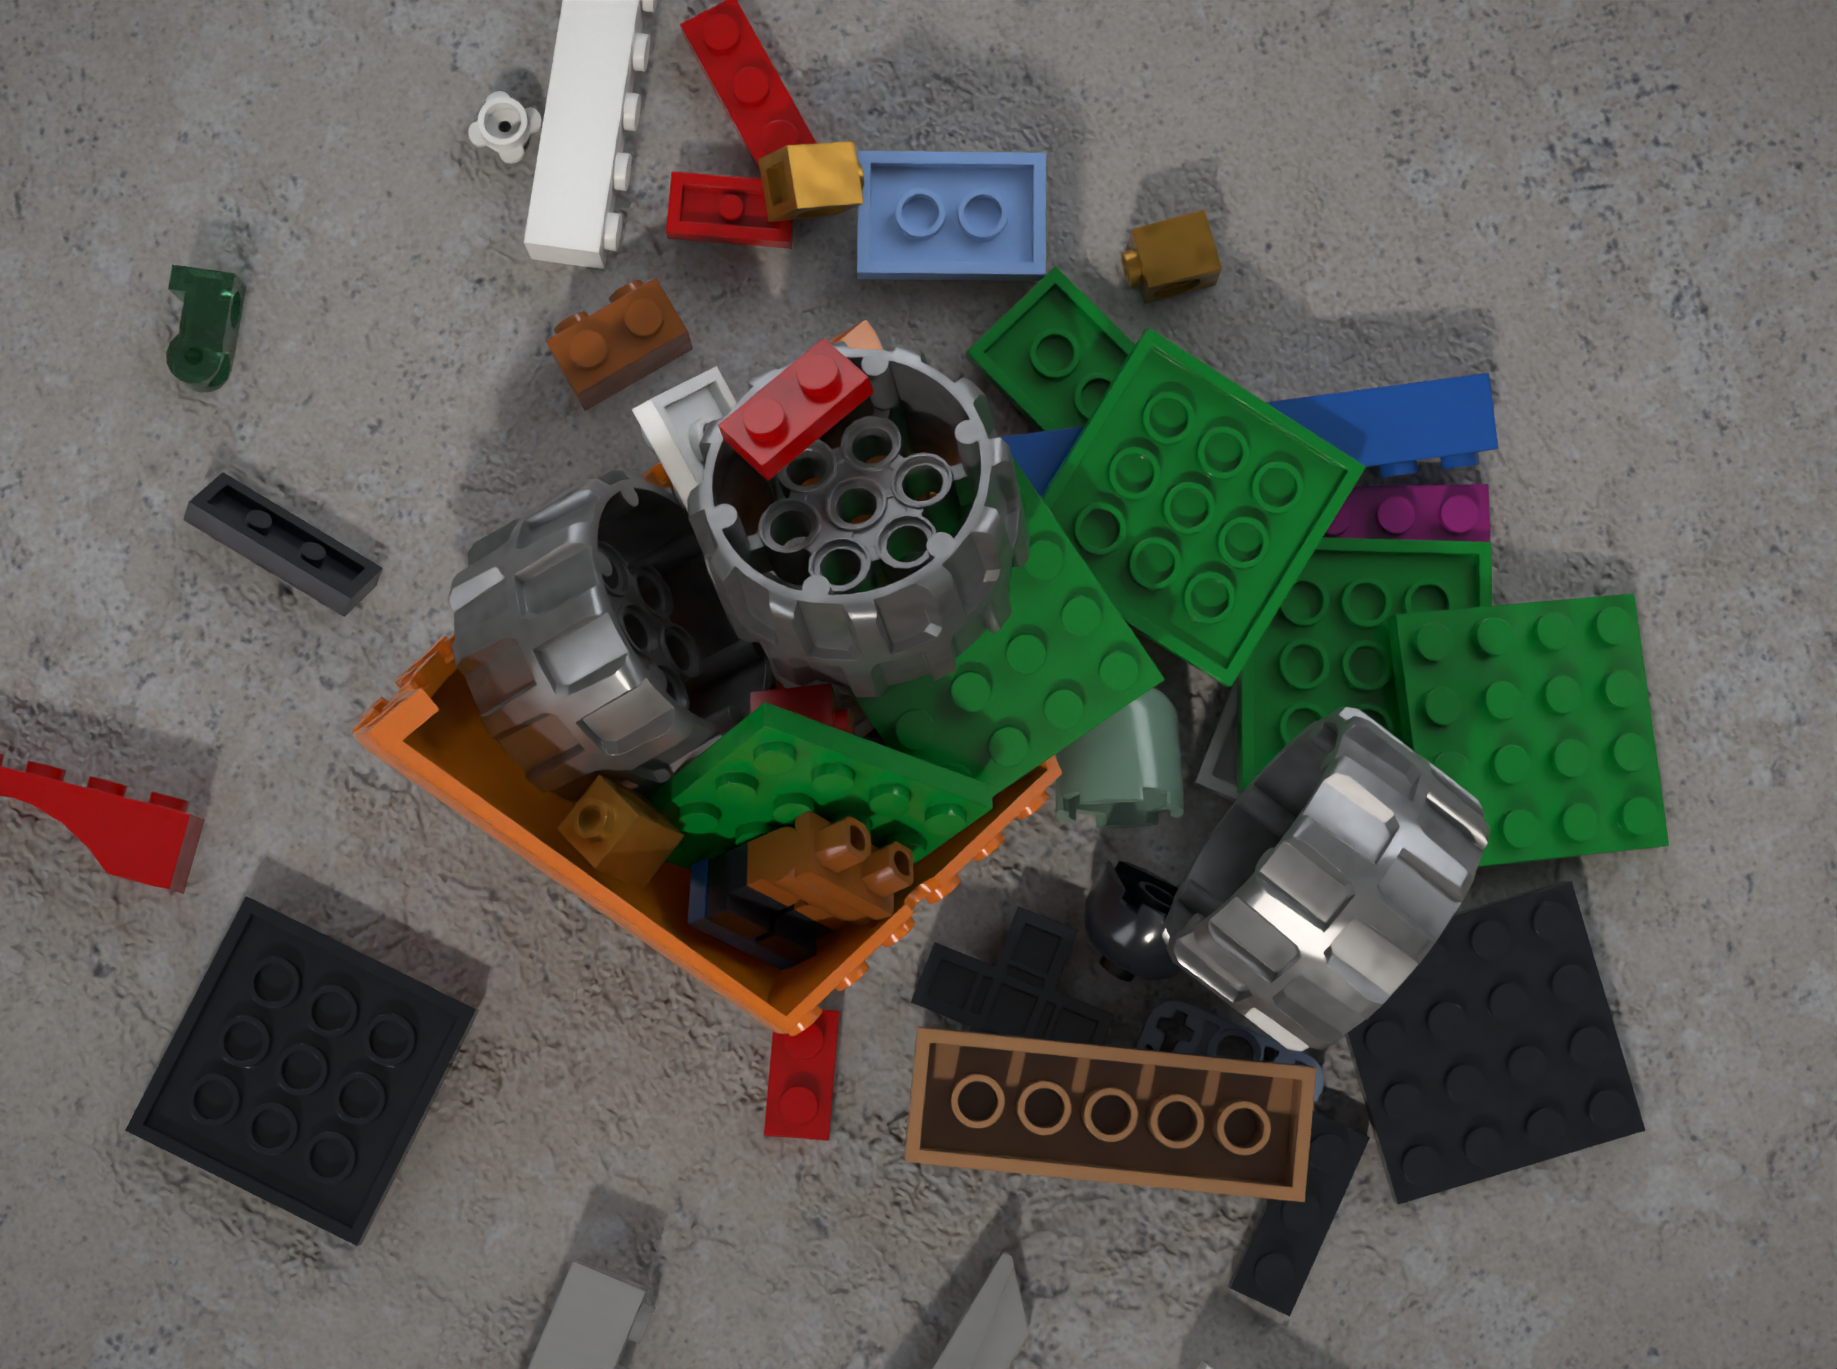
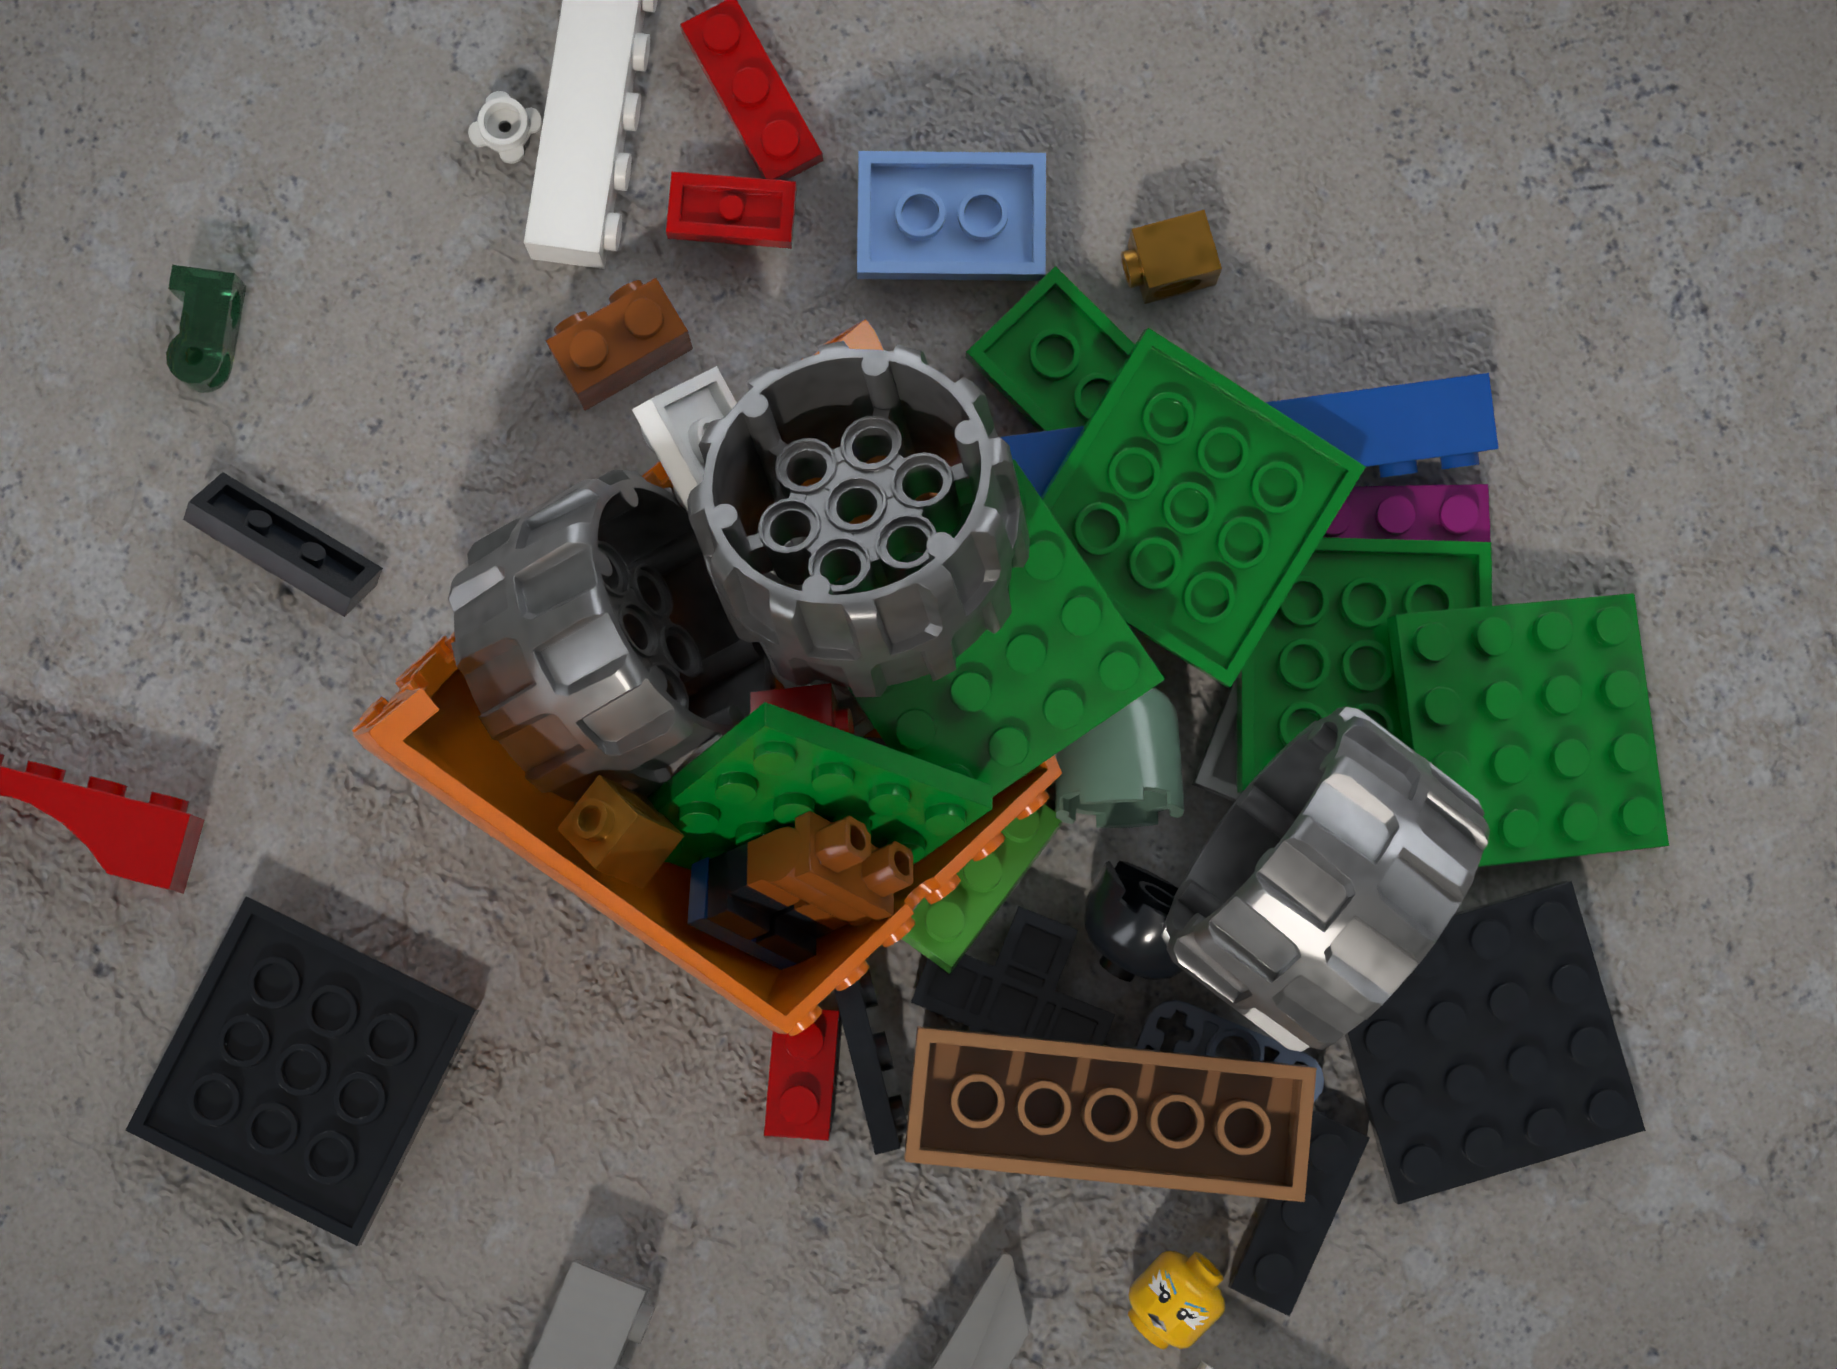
red plate [718,337,874,480] -> none
pearl gold brick [758,141,864,222] -> none
none -> black plate [834,969,907,1155]
none -> bright green plate [902,804,1063,974]
none -> yellow head [1128,1251,1225,1350]

